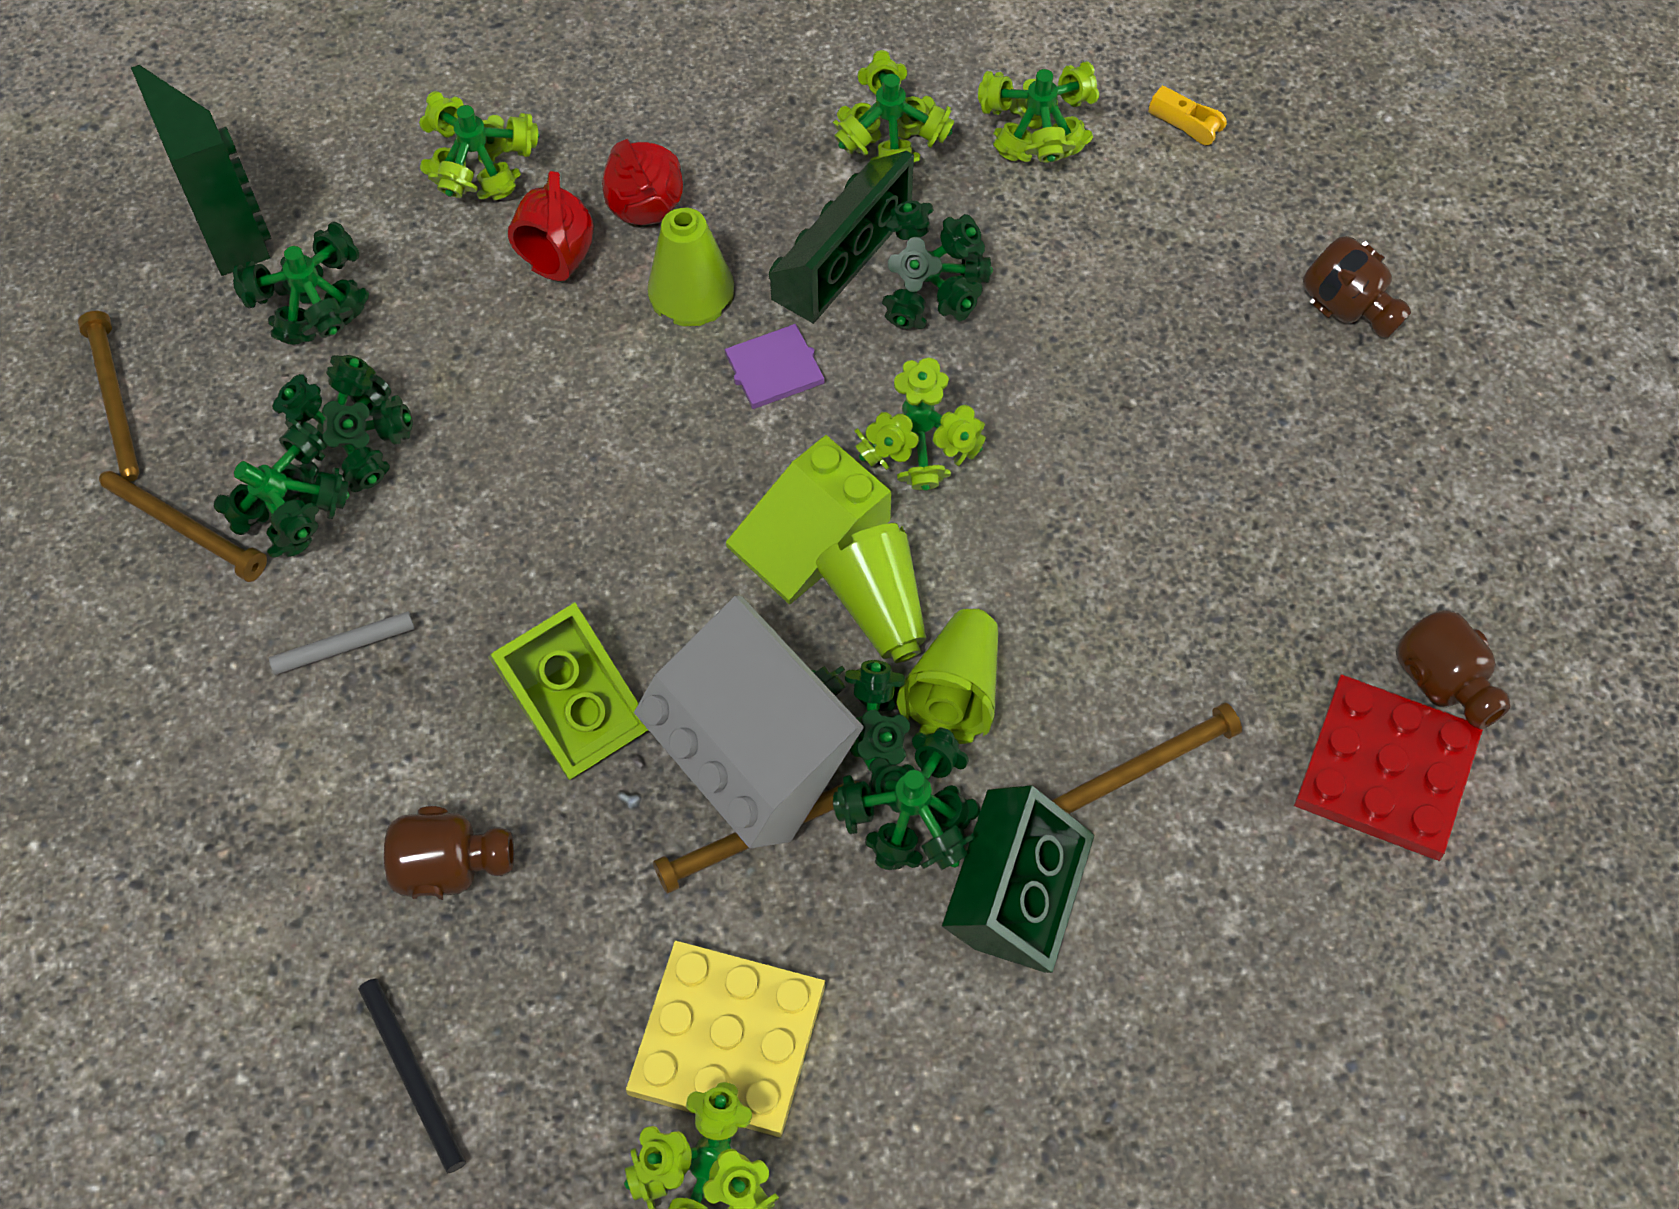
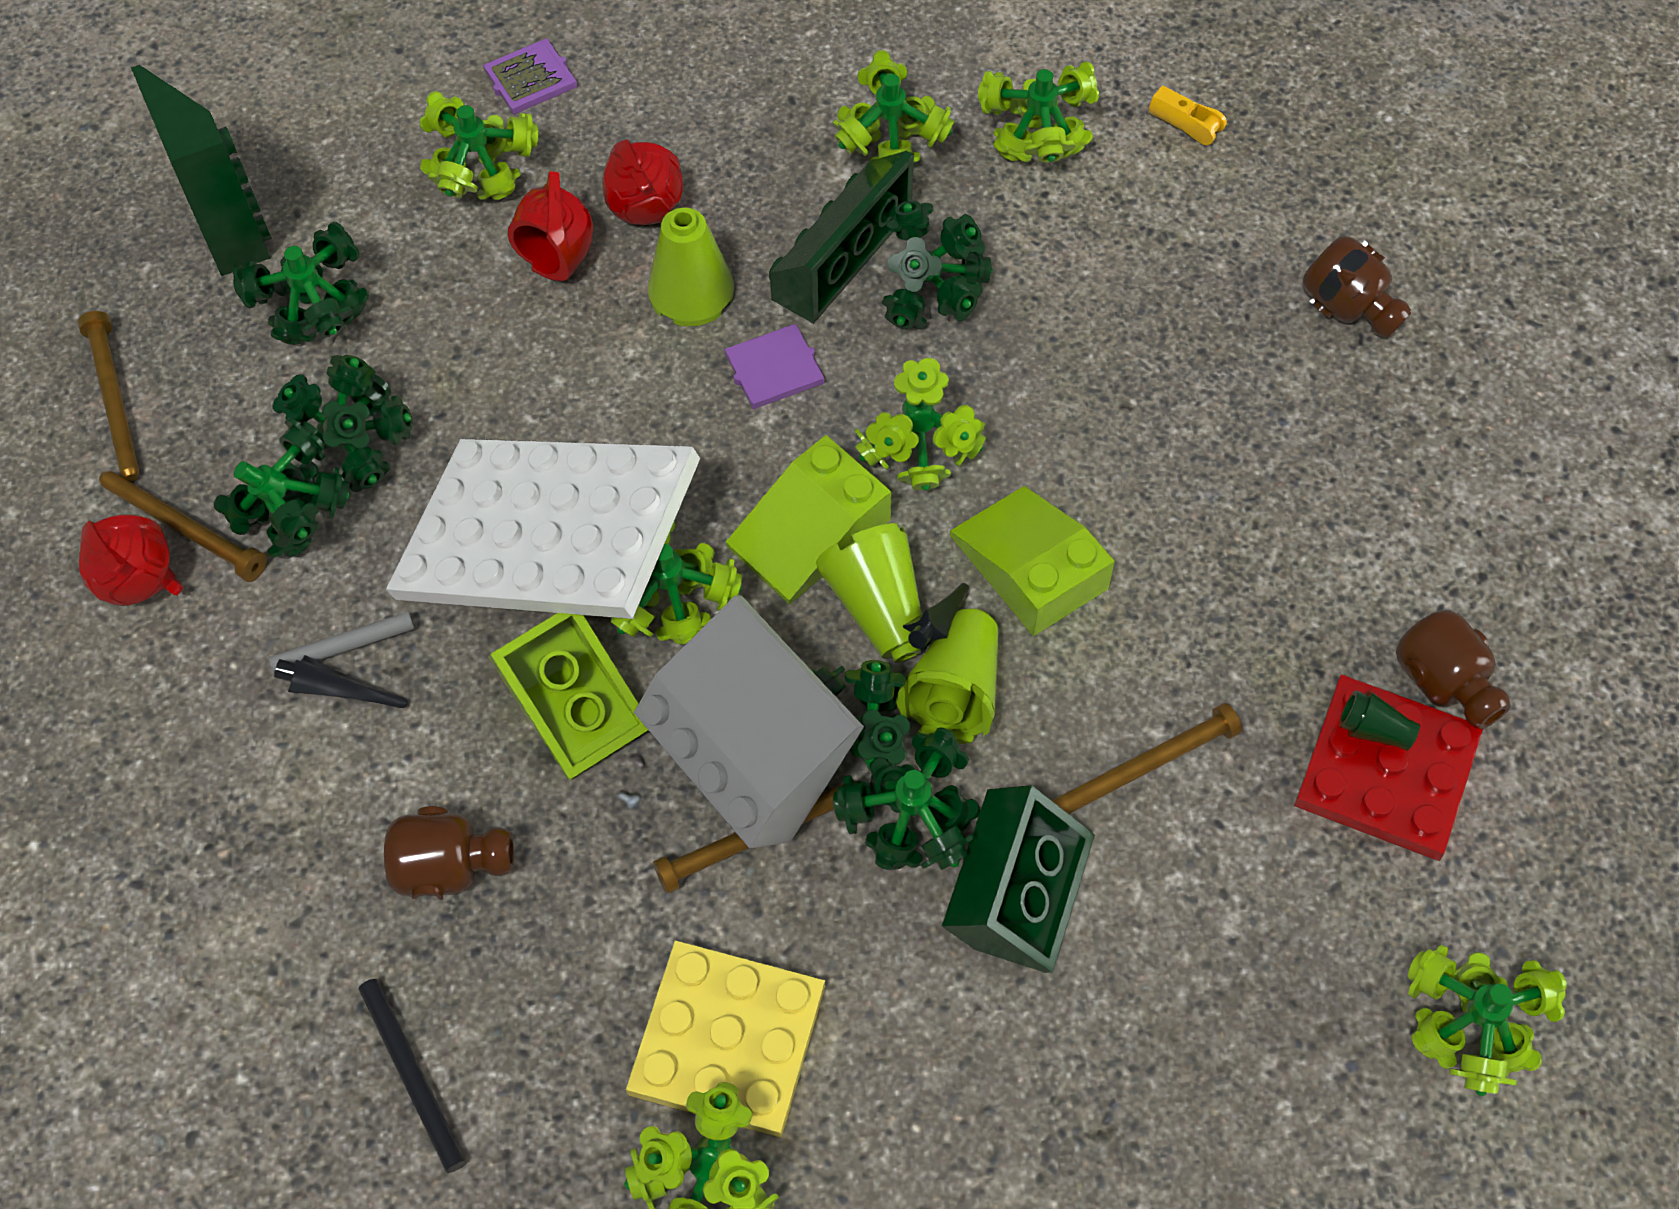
none -> red helmet [79,515,183,606]
none -> black piece [274,655,408,708]
none -> white plate [386,439,700,619]
none -> piece [483,38,577,115]
none -> lime plant [610,522,742,645]
none -> black piece [903,583,969,653]
none -> lime slope [949,486,1115,637]
none -> dark green cone [1339,690,1420,751]
none -> lime plant [1408,944,1567,1096]

